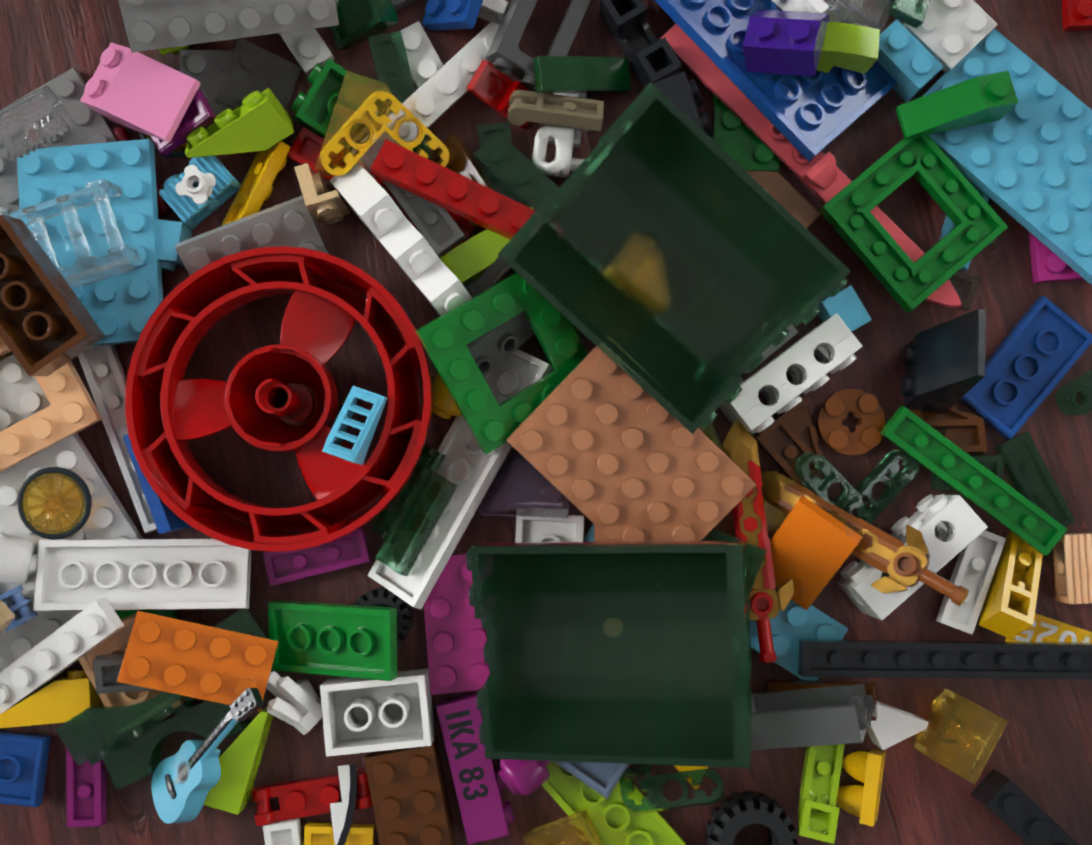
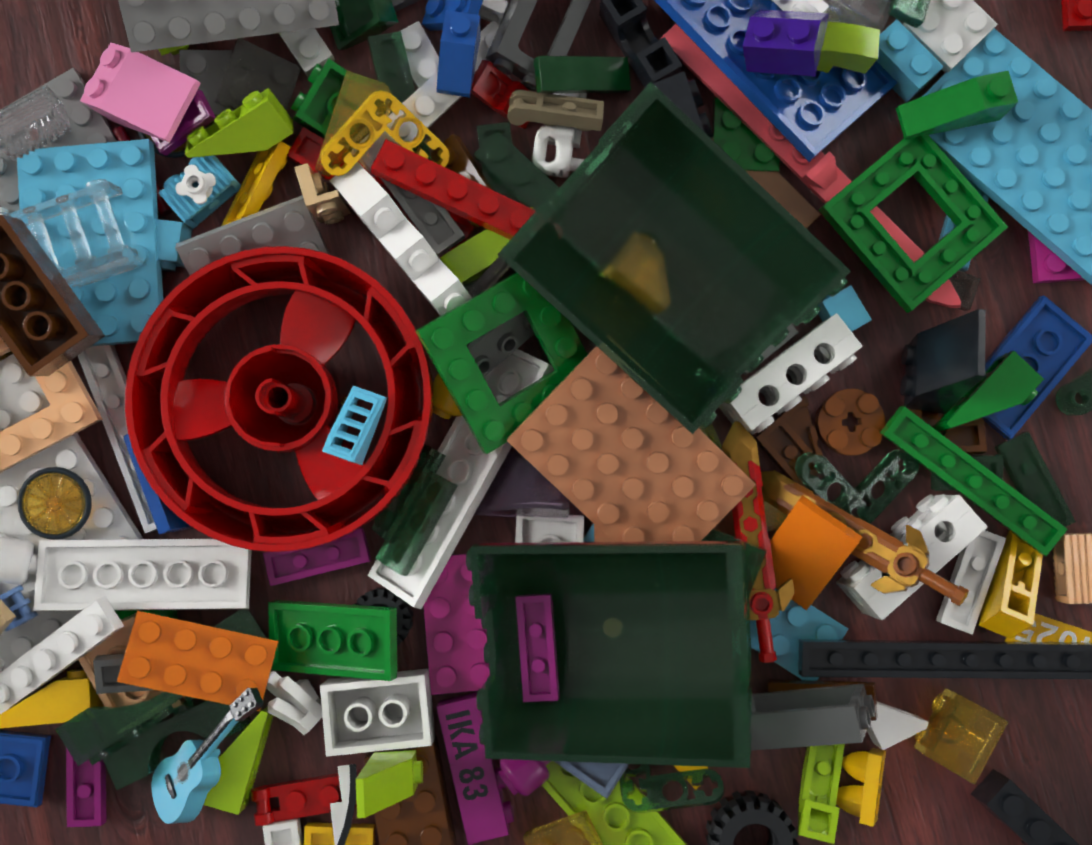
none -> lime slope [356,750,423,819]
none -> blue slope [436,10,481,98]
none -> magenta plate [516,593,560,702]
none -> green slope [933,351,1044,432]

